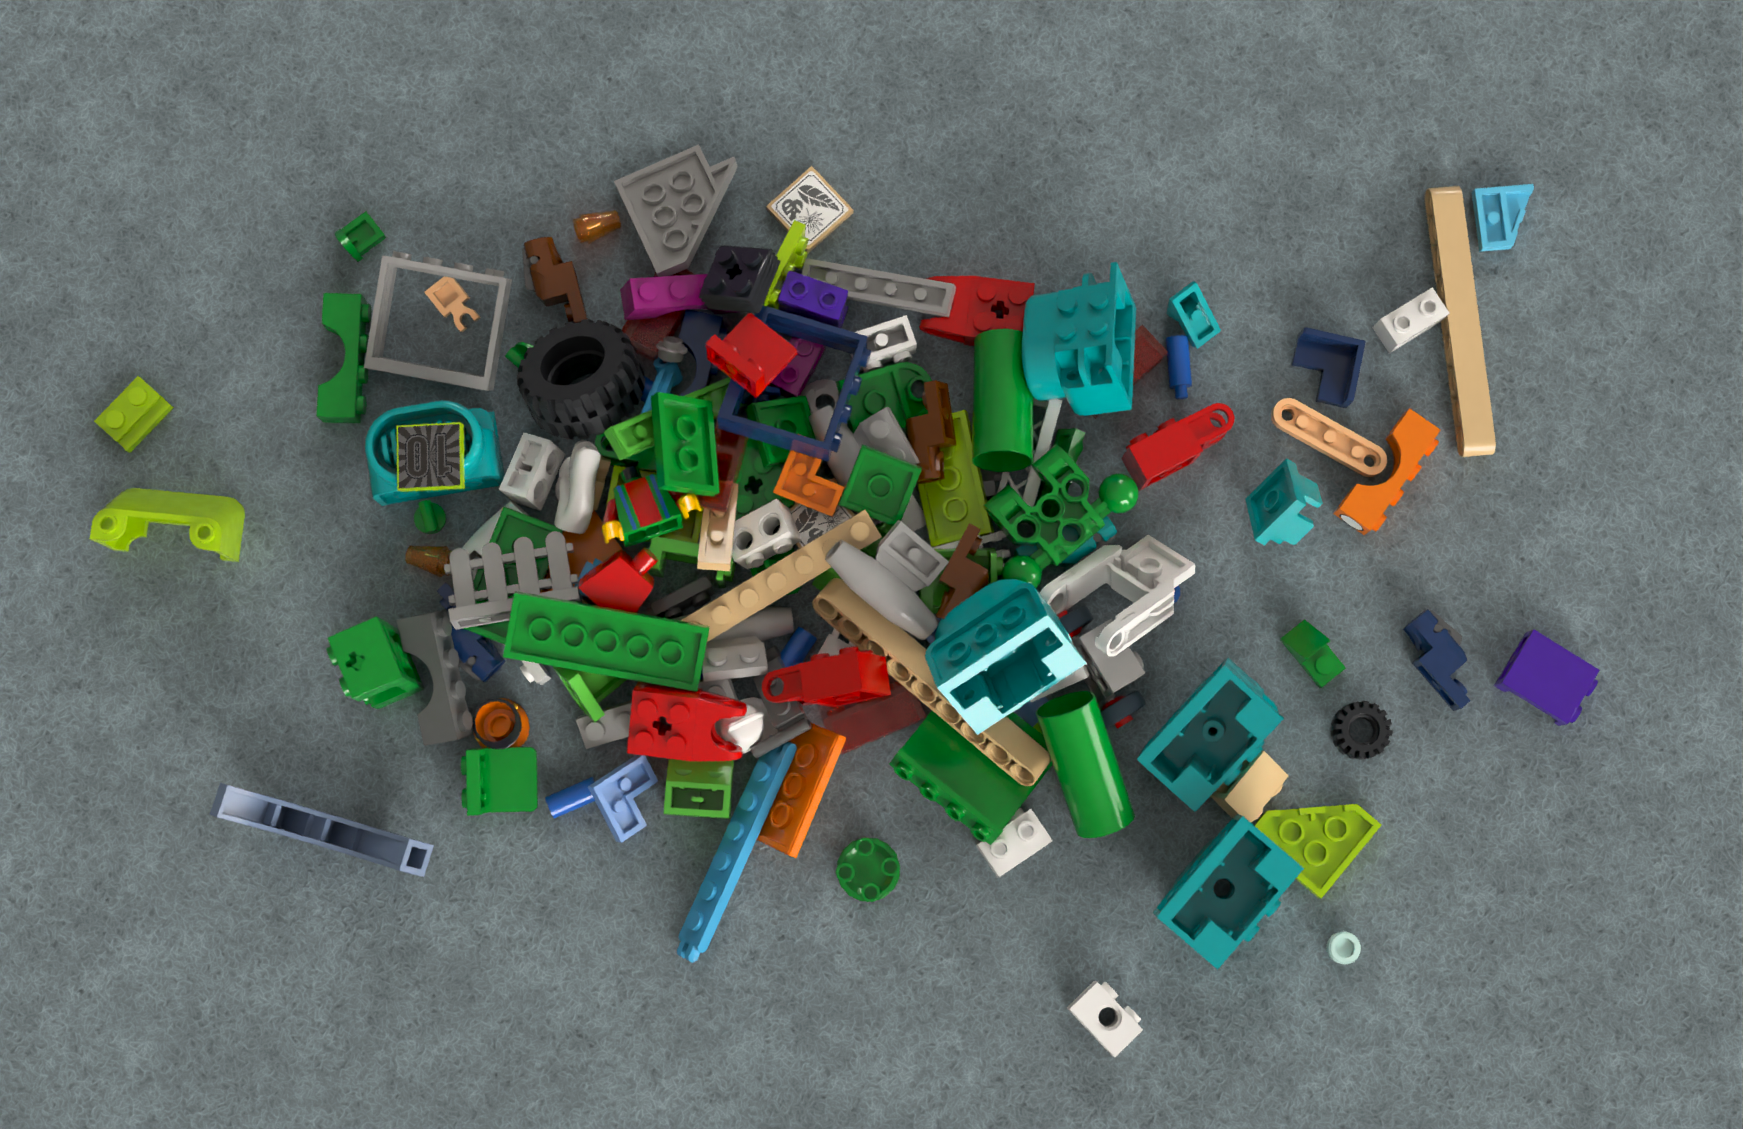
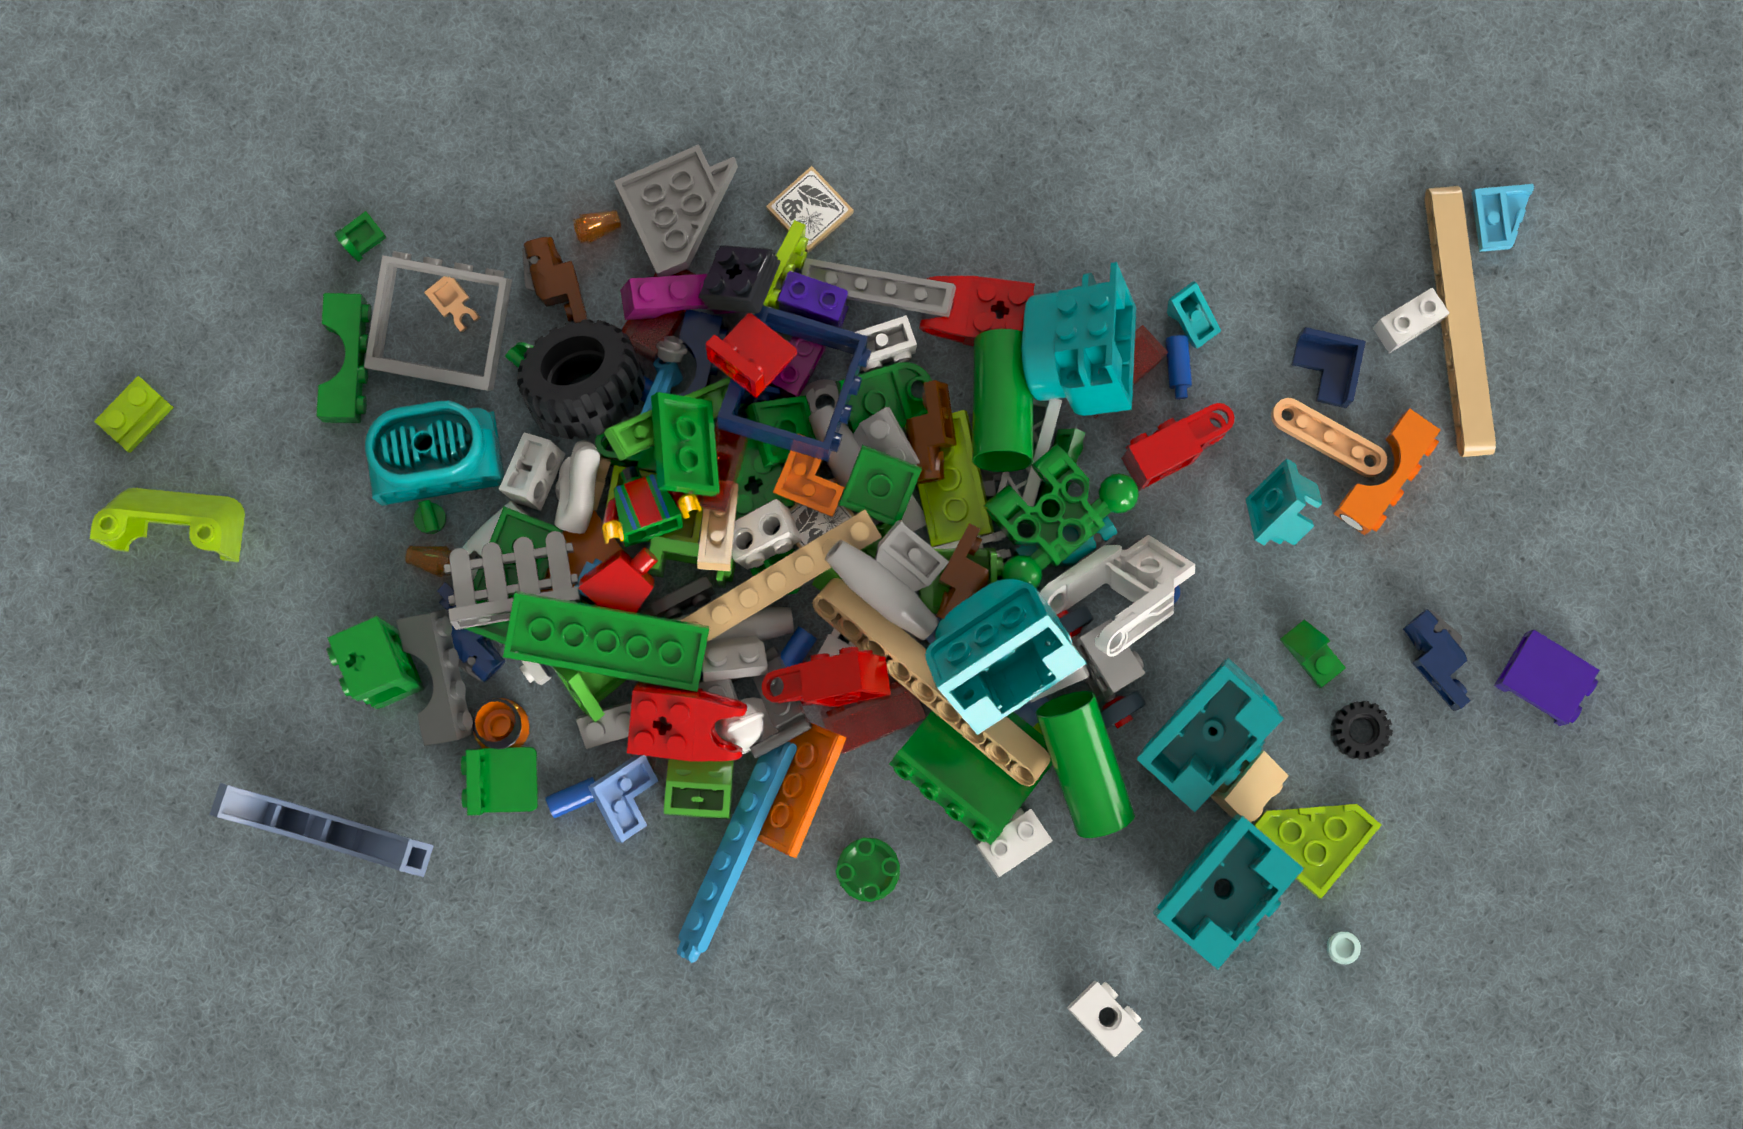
tile [397,422,465,492] -> none

